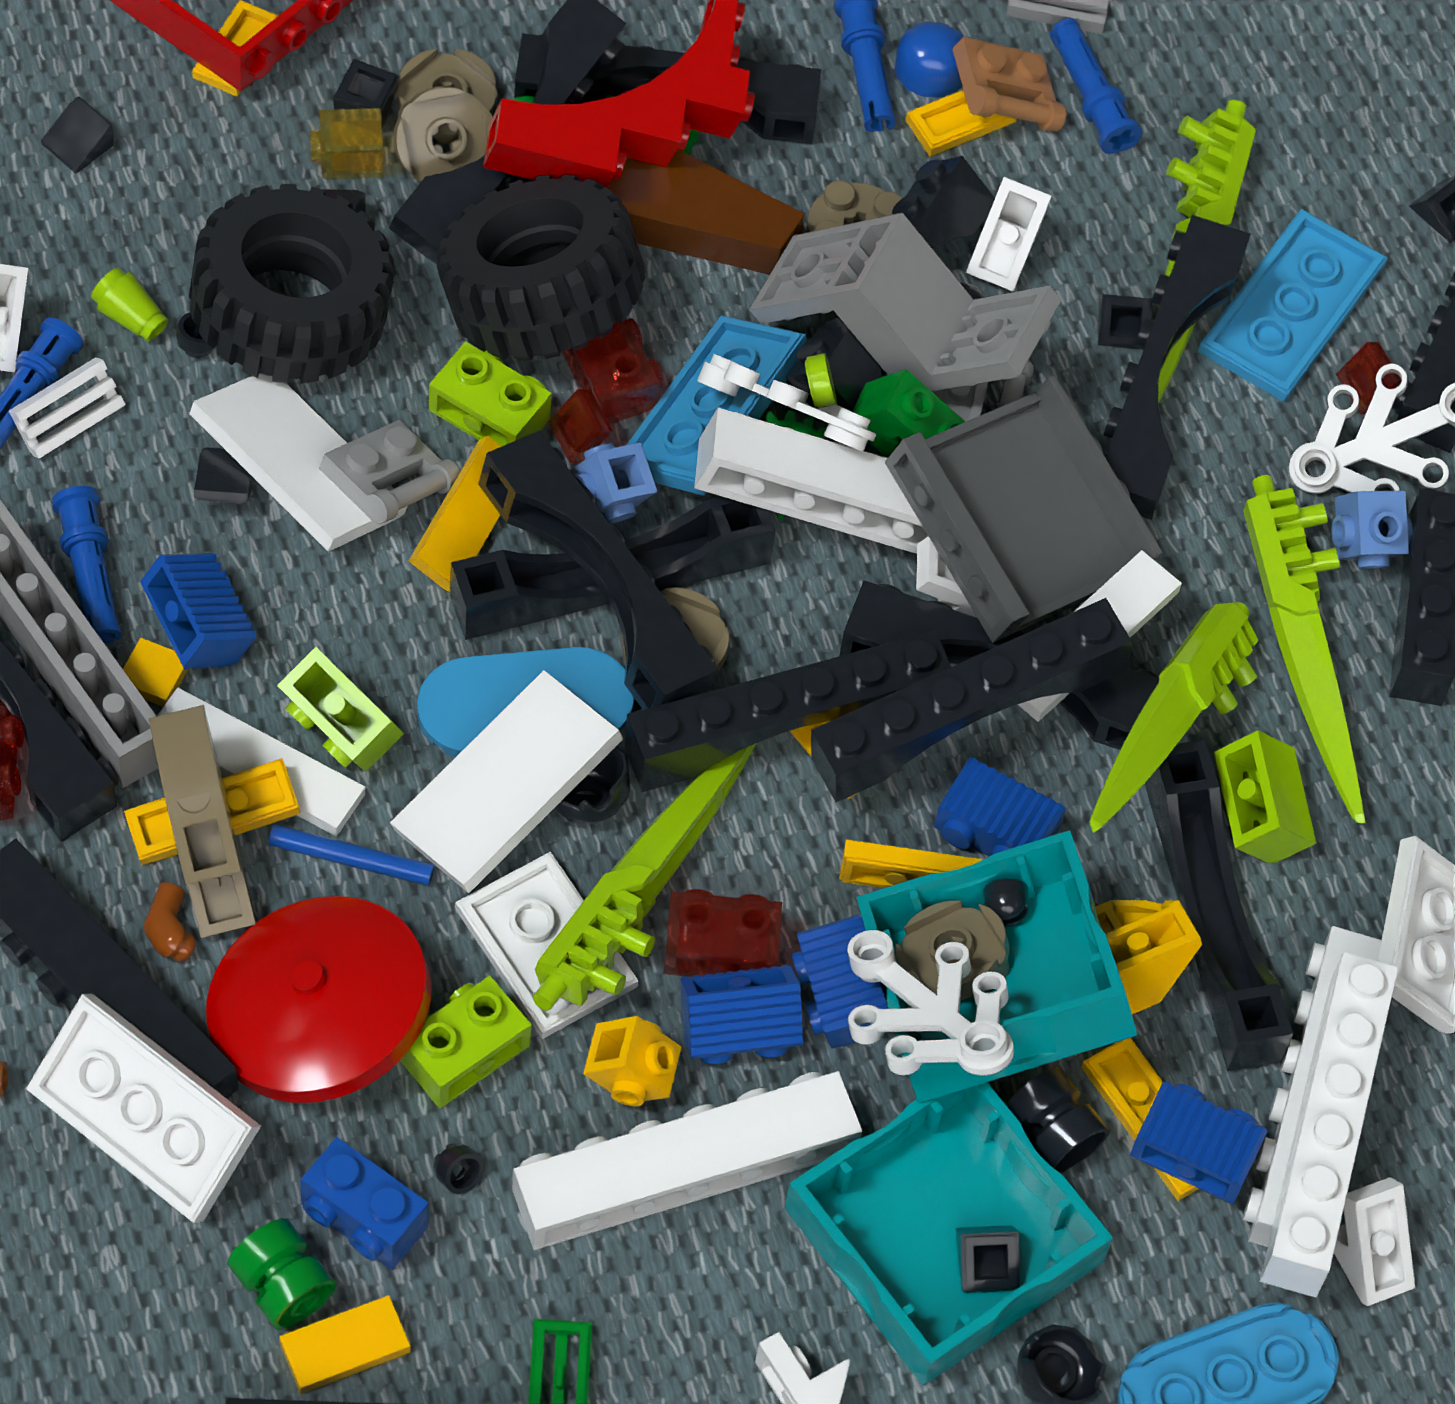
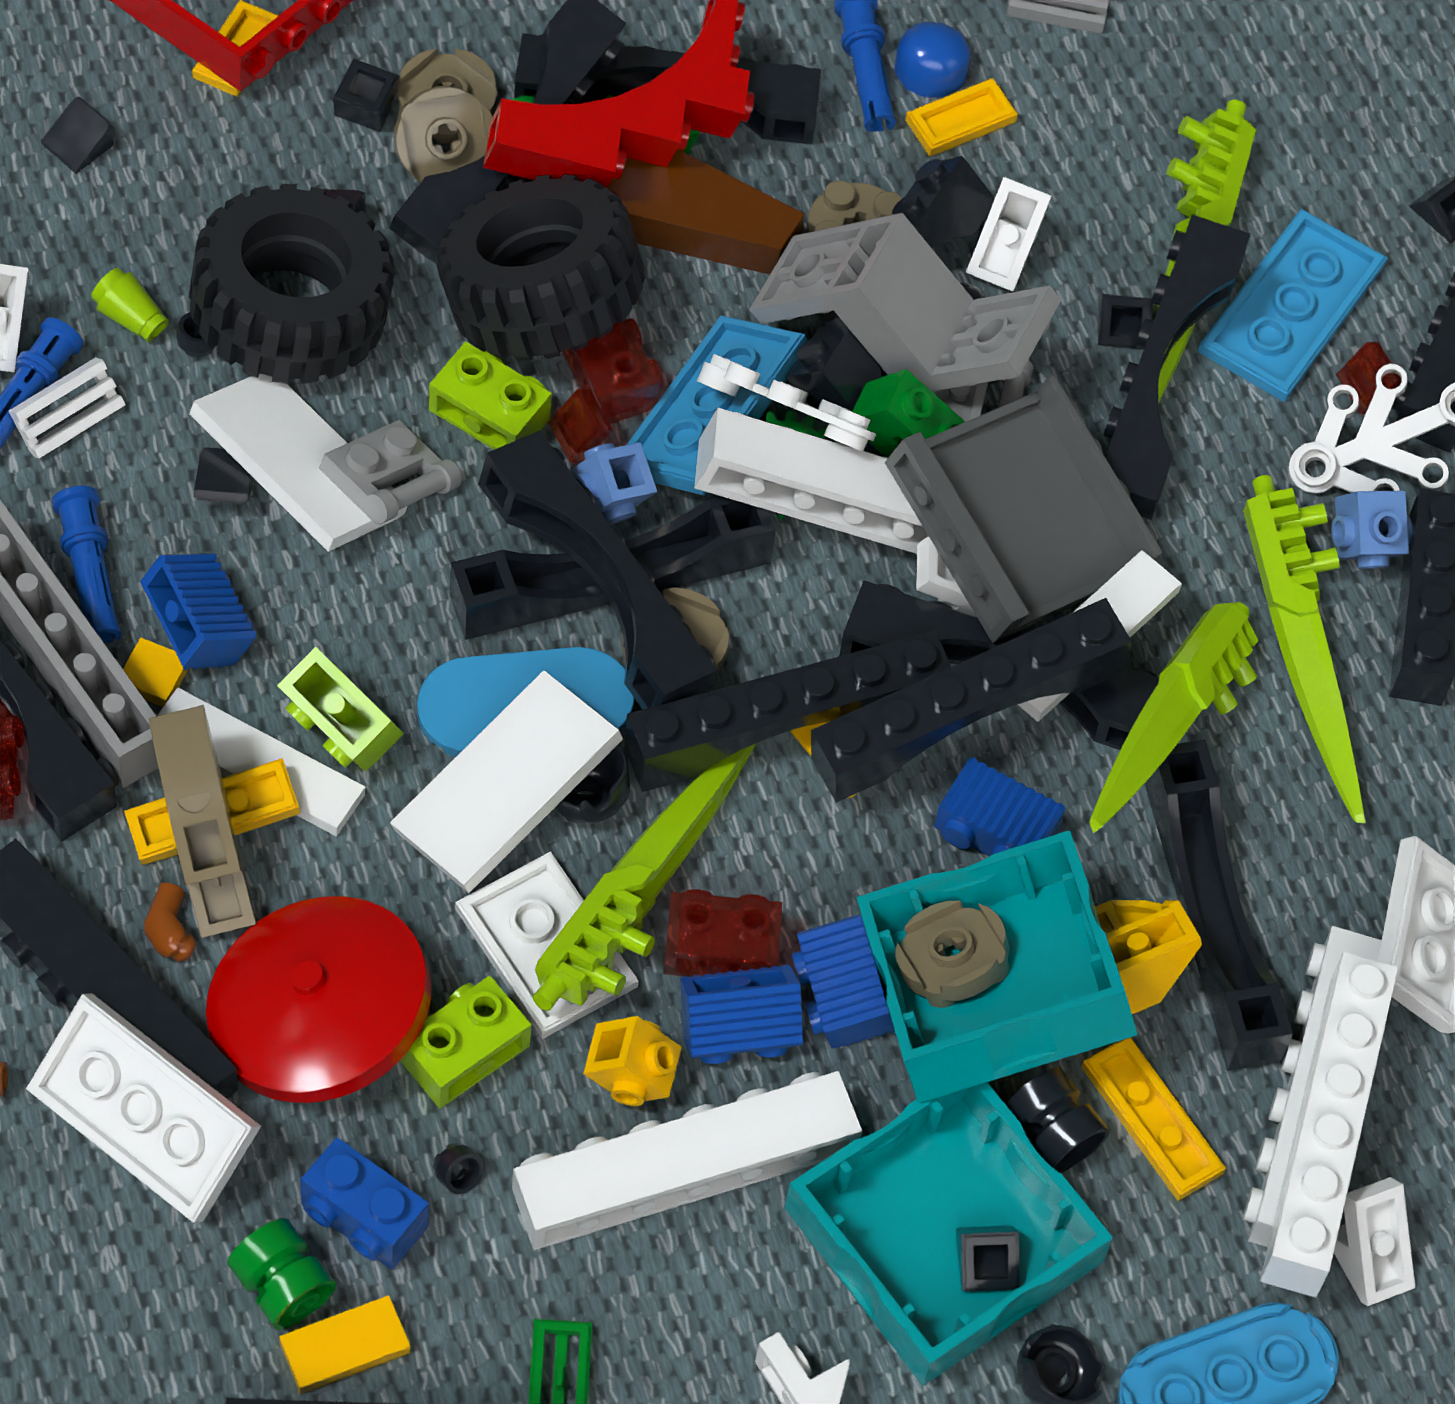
blue bar [268,824,435,886] -> none
clear yellow brick [310,108,383,179] -> none
yellow tile [408,435,502,592] -> none
lime tile [805,353,837,409] -> none
yellow tile [839,839,984,888] -> none
white plant [847,930,1014,1075] -> none
medium nougat plate [952,37,1066,132] -> none
black hinge [983,878,1029,926] -> none
blue pin [1049,18,1142,154] -> none
blue brick [1129,1082,1267,1205] -> none
lime brick [1214,730,1317,863] -> none

